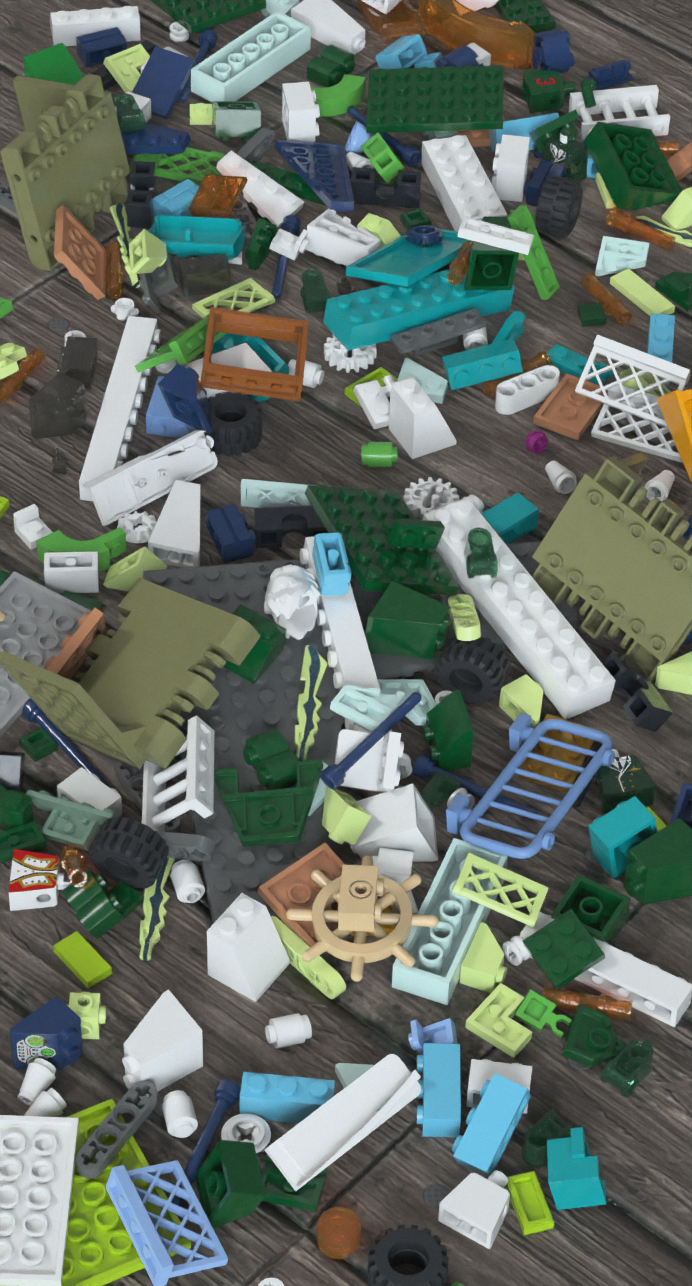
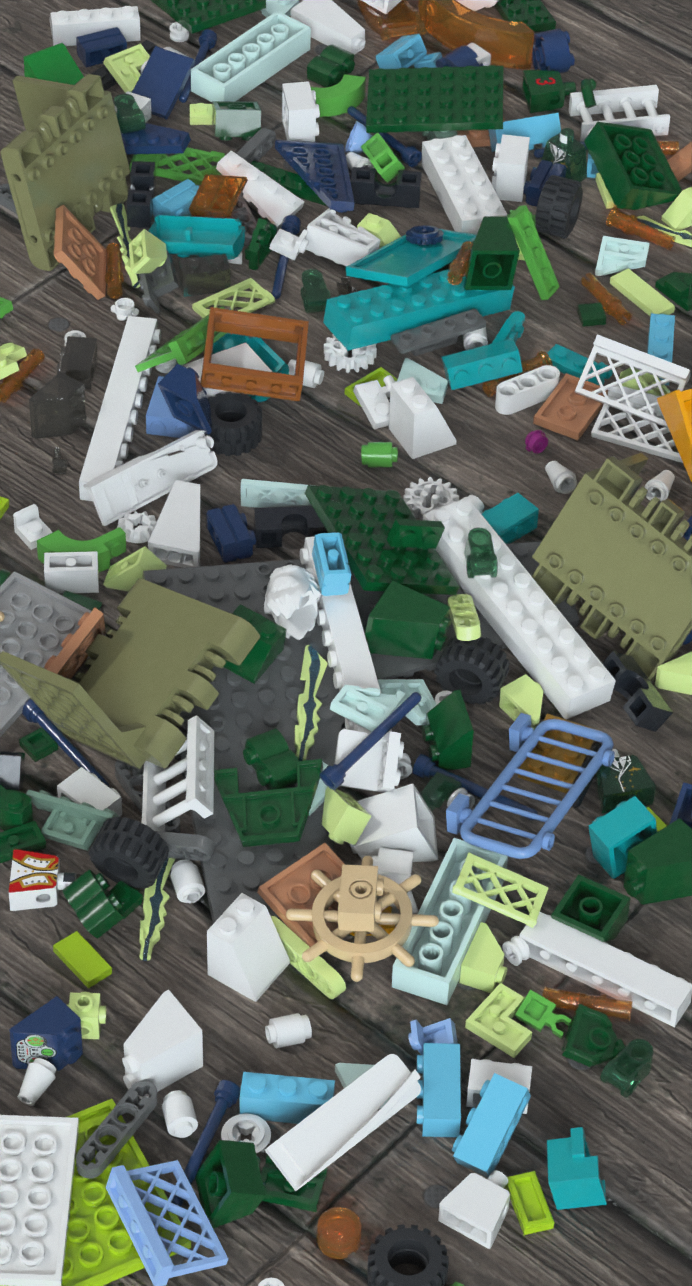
white cone [24,1088,67,1117] -> none
clear orange pin [61,845,87,887] -> none
dark green tile [400,208,432,230] -> none
white tile [457,217,534,255] -> none
dark green plate [522,909,605,990] -> none
clear green piece [522,1109,577,1167] -> none
dark green bracket [529,110,580,153] -> none
dark blue hinge [585,60,634,91] -> none

